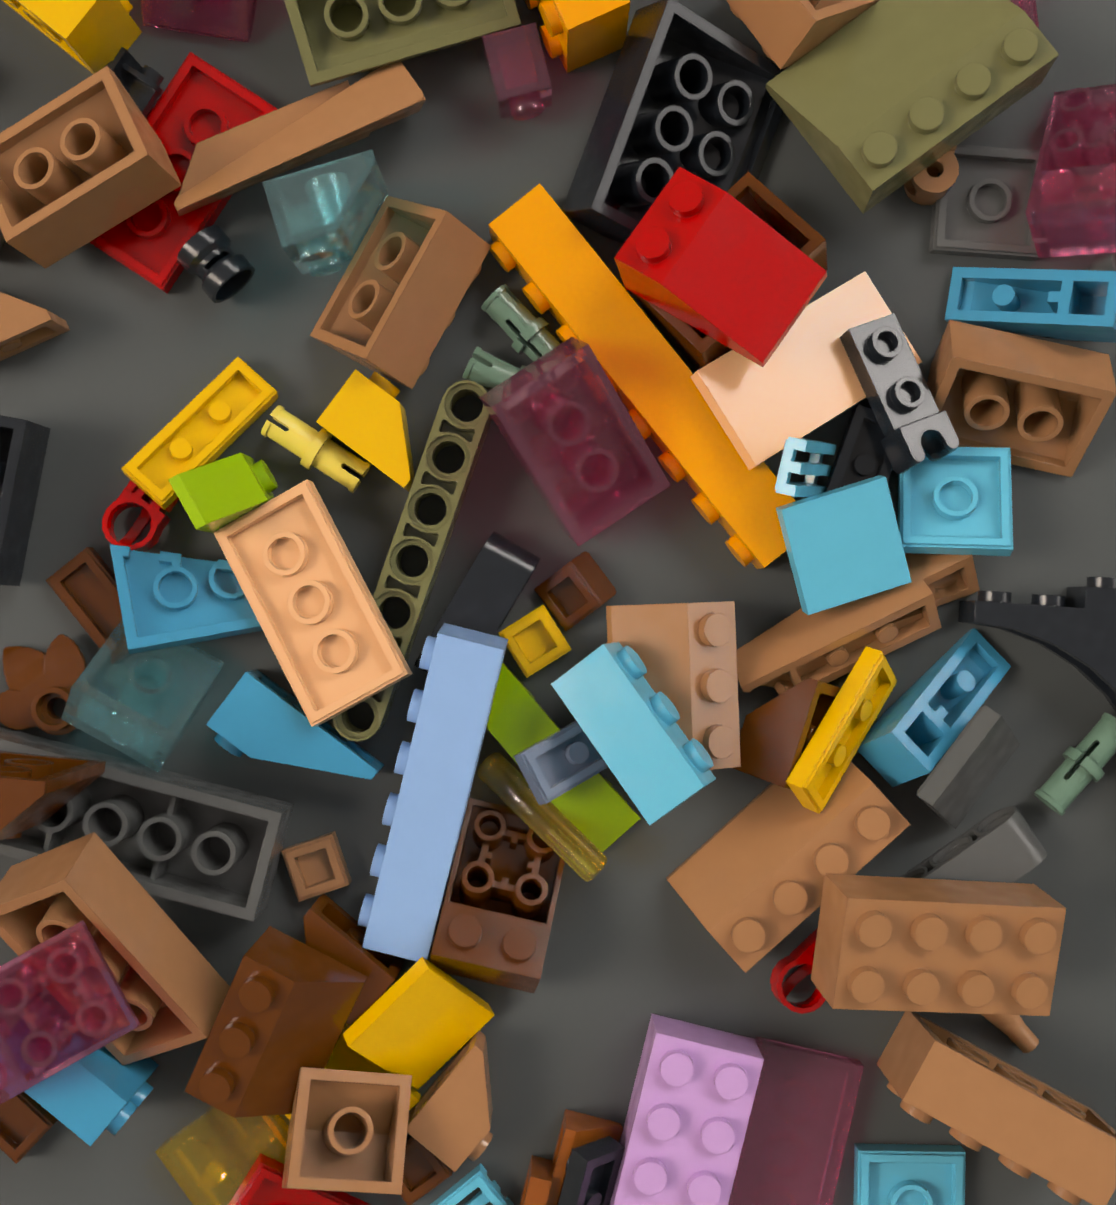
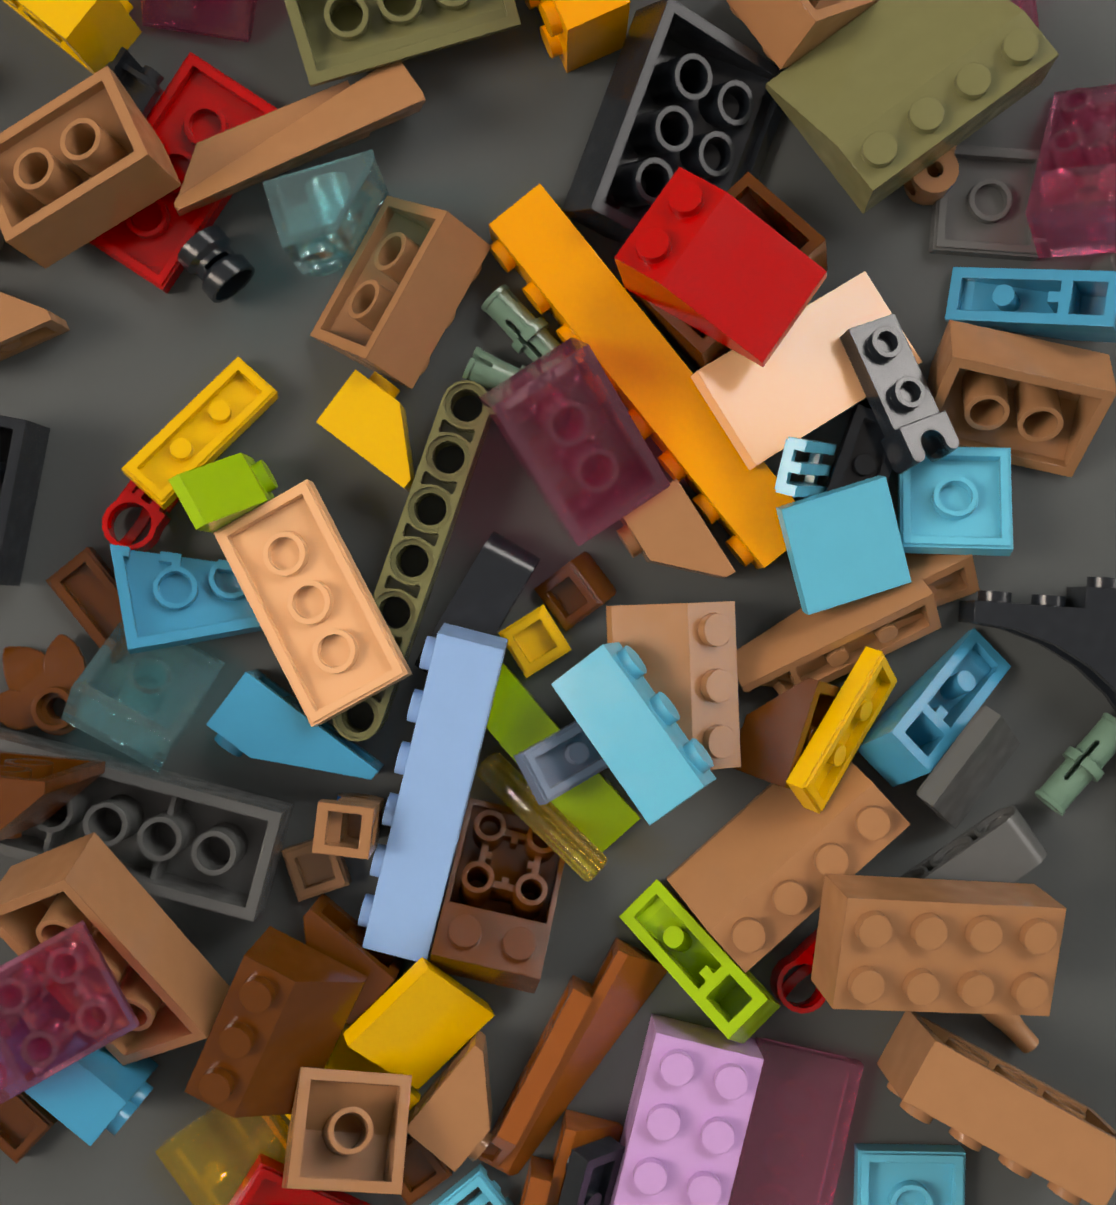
light yellow pin [261,405,371,493] -> none
clear pink brick [482,23,552,120] -> none
none -> medium nougat leg [312,793,384,860]
none -> dark orange wedge [478,937,667,1176]
none -> medium nougat slope [616,479,736,578]
none -> lime slope [619,879,781,1044]

